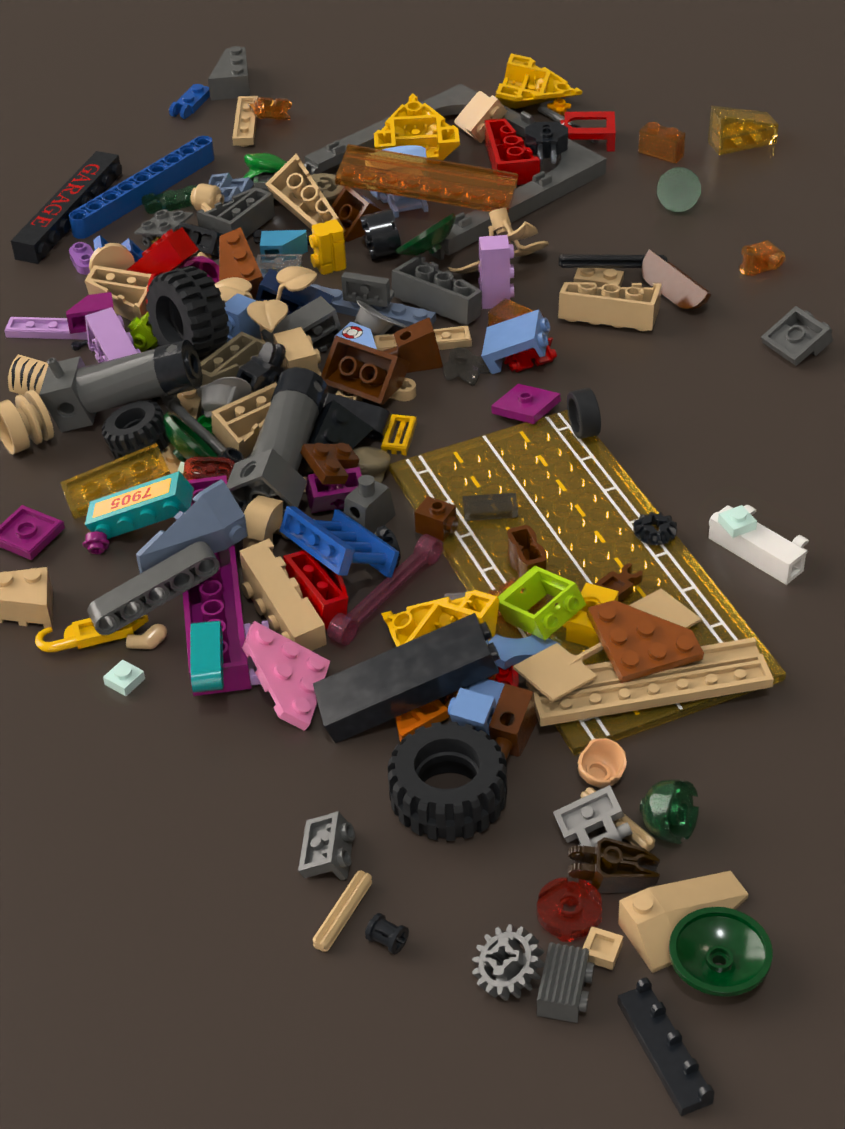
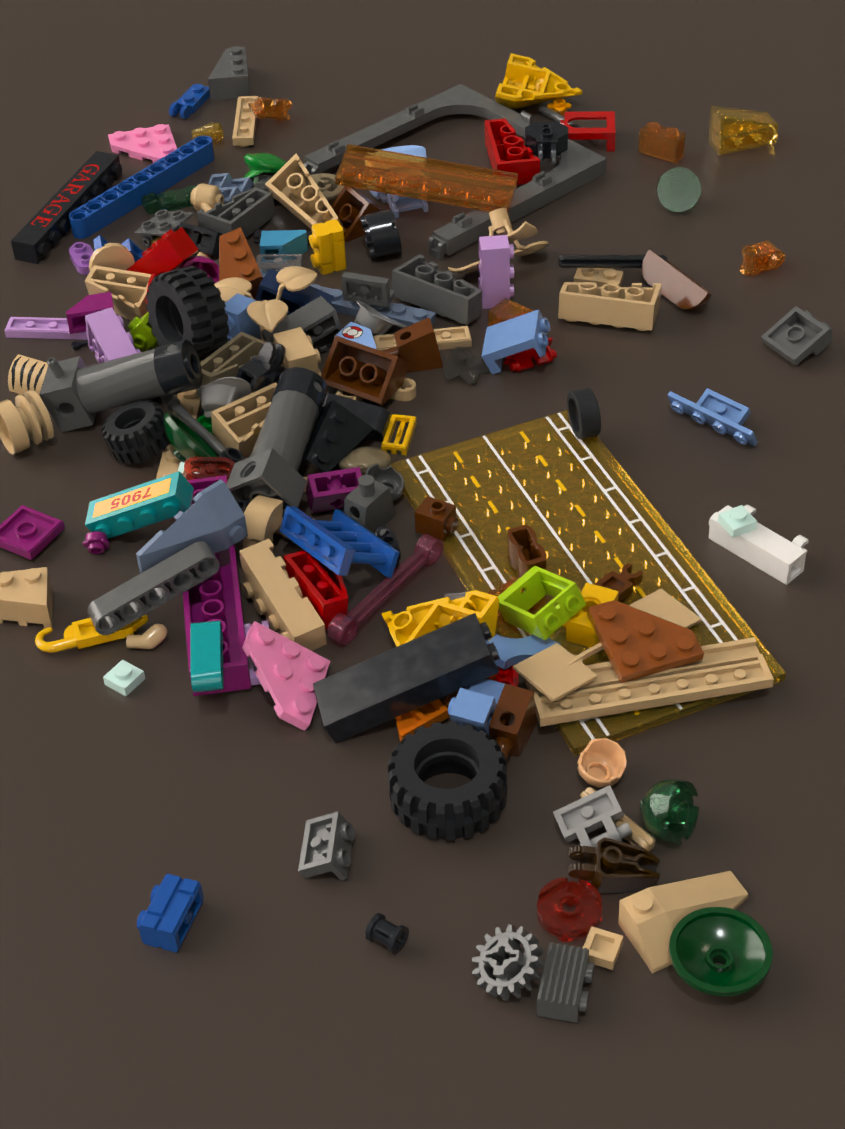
clear yellow plate [60,443,171,519] -> none
reddish brown plate [300,443,360,484] -> none
tan axle [313,870,372,952] -> none
yellow wedge [374,93,460,165] -> none
dark green dish [396,213,456,256] -> none
tan bracket [454,91,507,143] -> none
clear smoke tile [462,493,518,521] -> none
magenta plate [491,384,561,424] -> none
black hinge [617,978,715,1116] -> none
black gear [633,511,677,545] -> none
none -> bright pink plate [108,124,177,163]
none -> blue brick [137,873,204,953]
none -> clear yellow cone [192,121,224,142]
none -> dark grey hair [365,463,405,502]
none -> medium blue bracket [667,388,758,447]

